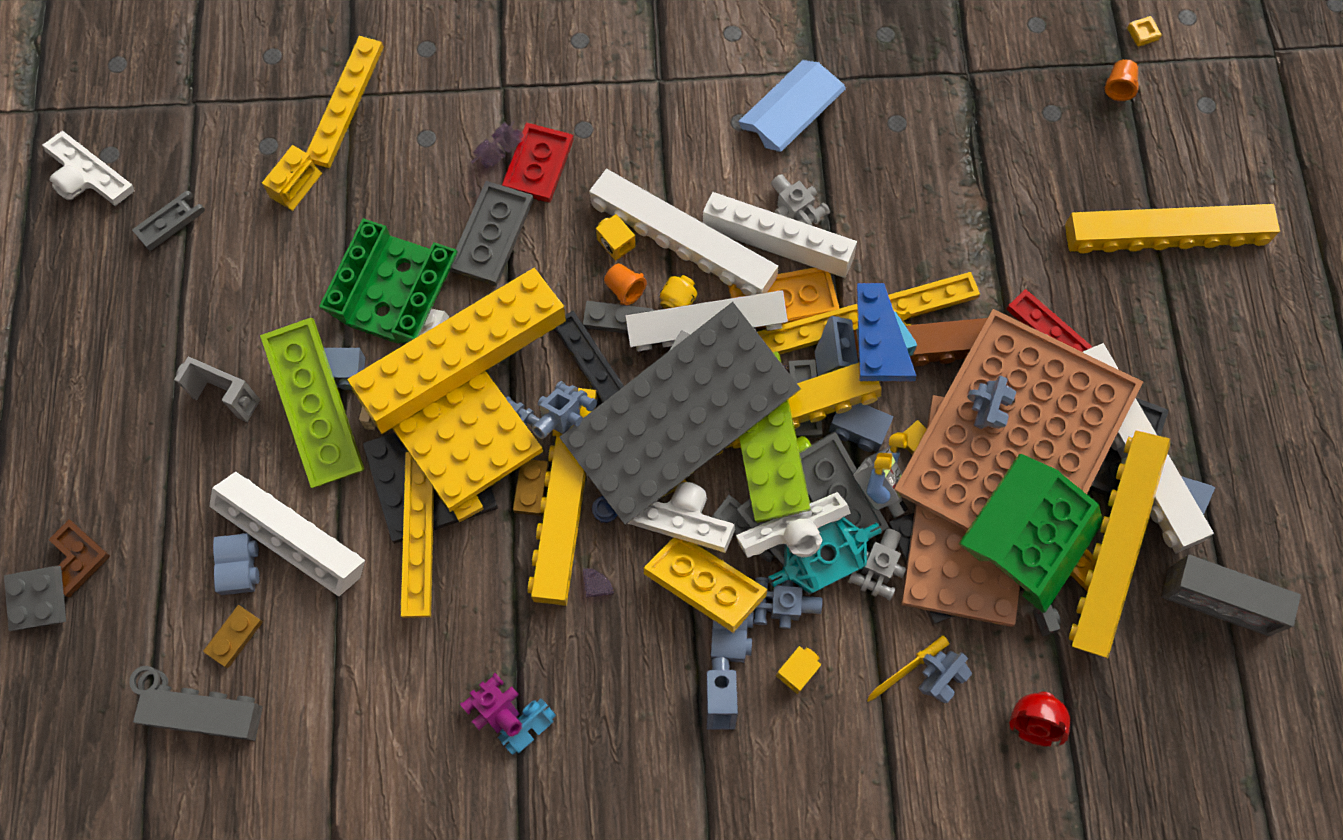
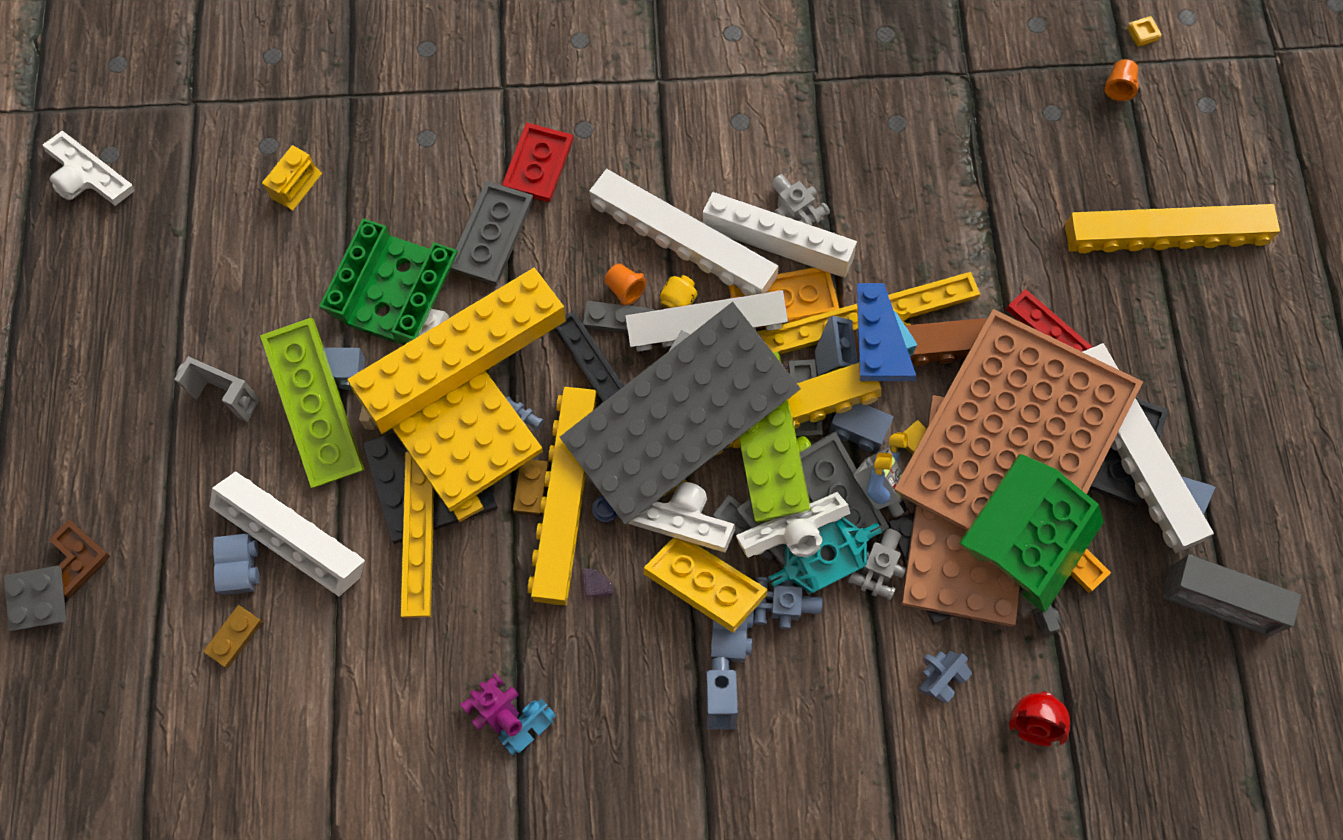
dark grey hinge [129,666,263,741] -> none
dark grey hinge [132,191,205,251] -> none
yellow plate [306,36,384,168] -> none
hinge [471,121,524,169] -> none
sand blue piece [532,381,597,439] -> none
yellow brick [596,214,636,261] -> none
light blue slope [738,60,846,151] -> none
yellow brick [776,646,822,695] -> none
yellow piece [867,636,949,702] -> none
sand blue hips [967,376,1016,429] -> none
yellow brick [1069,430,1170,658] -> none

